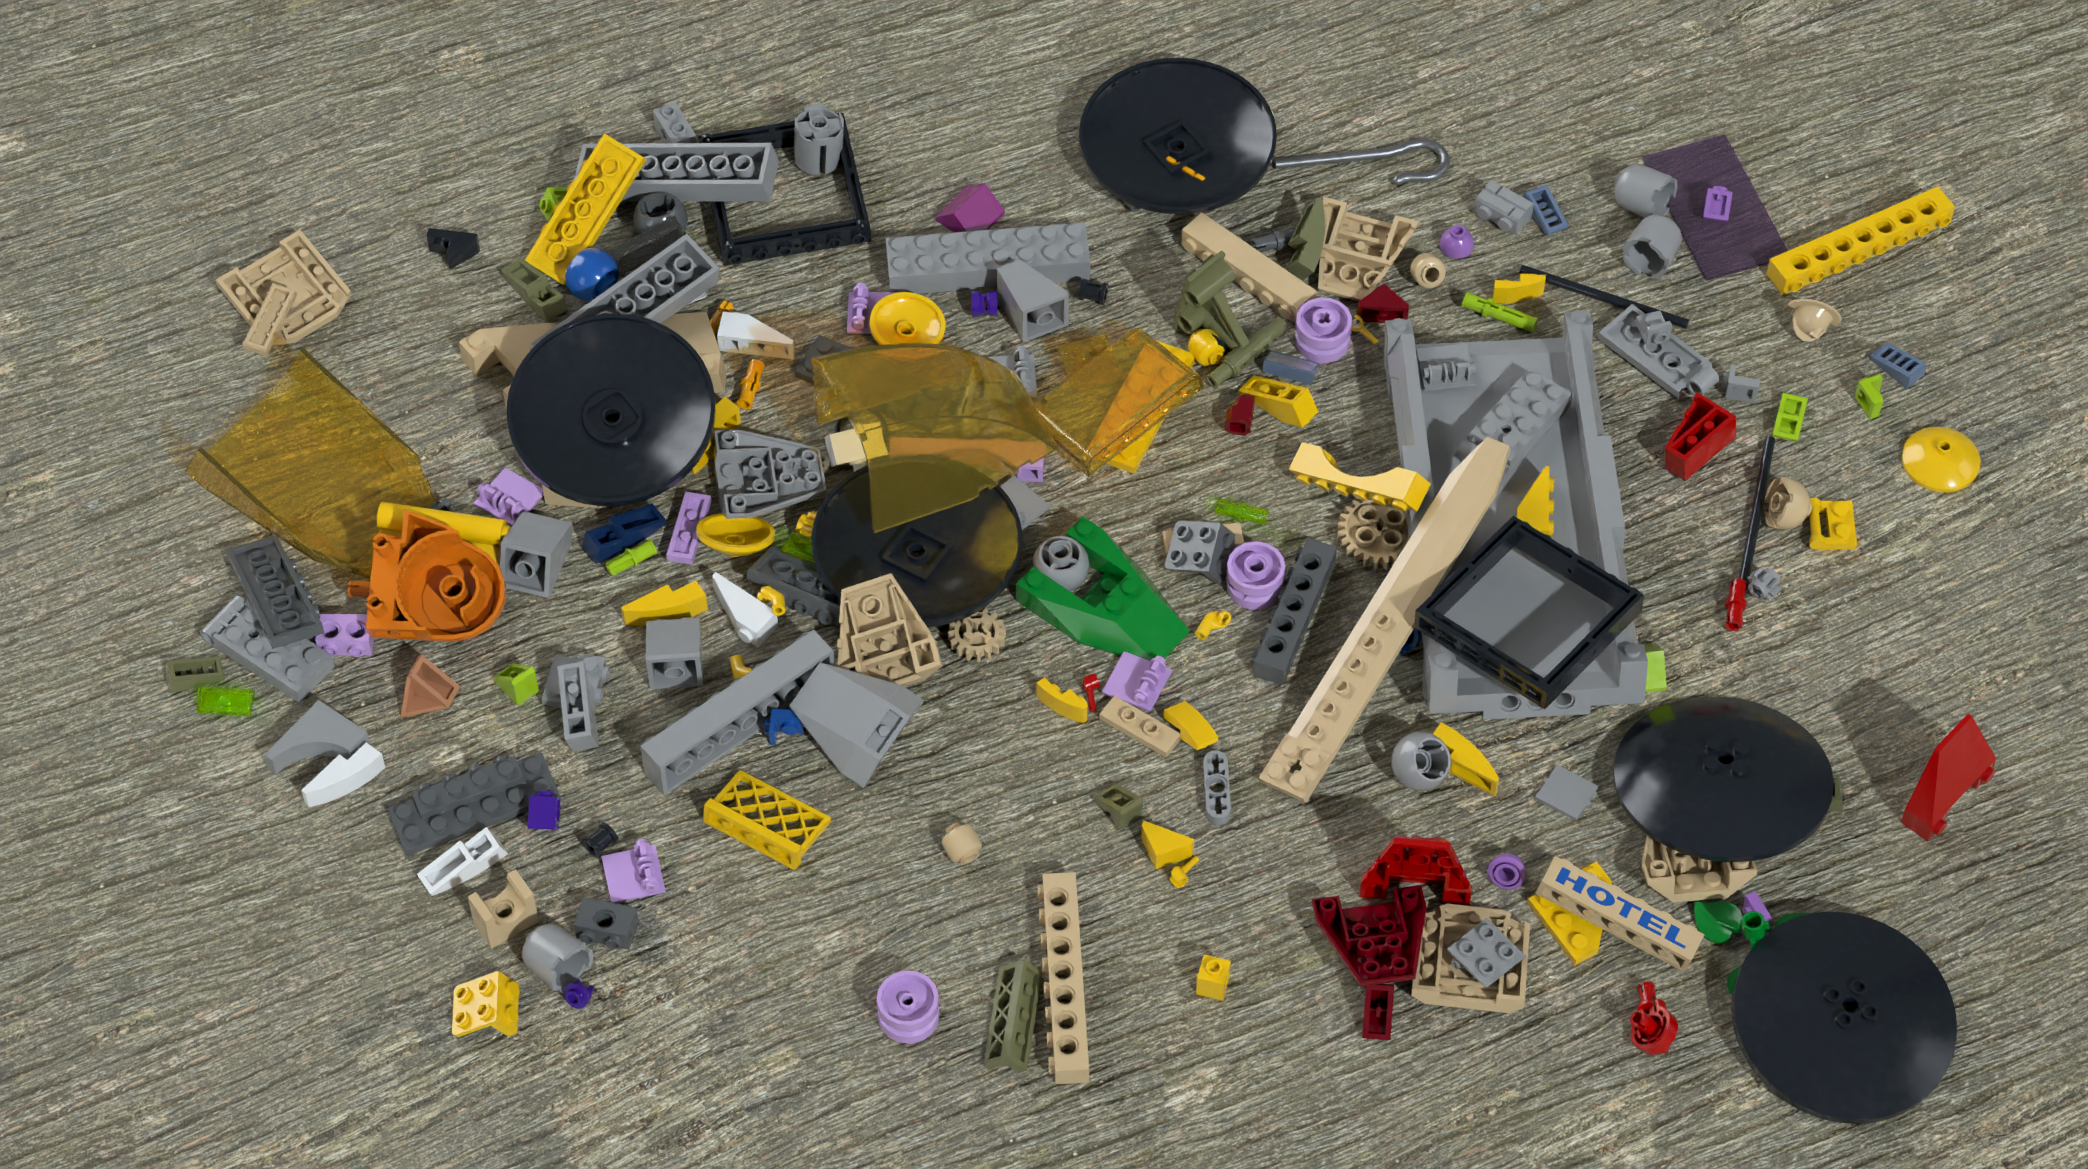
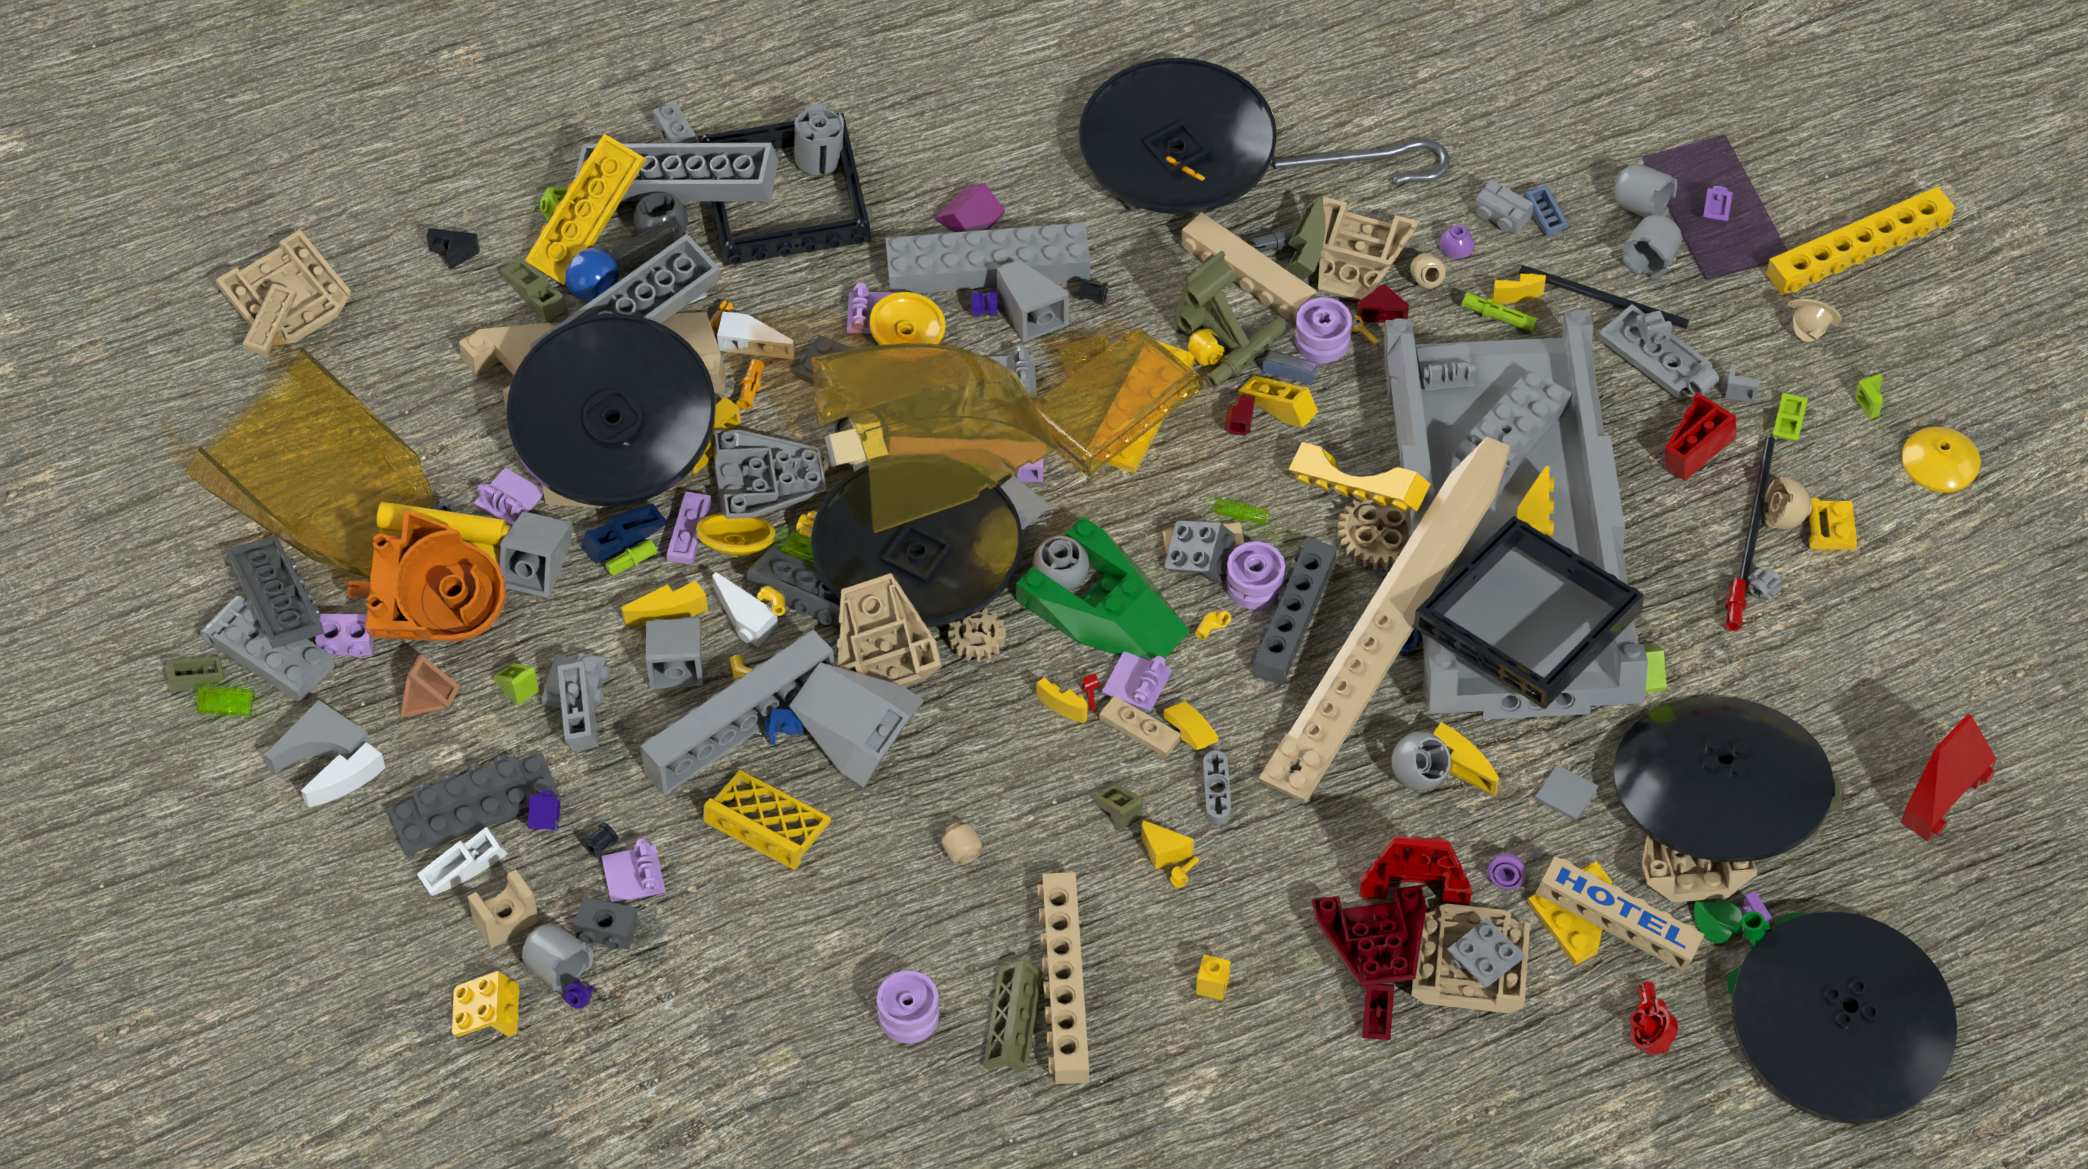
sand blue slope [1869,342,1927,389] -> none

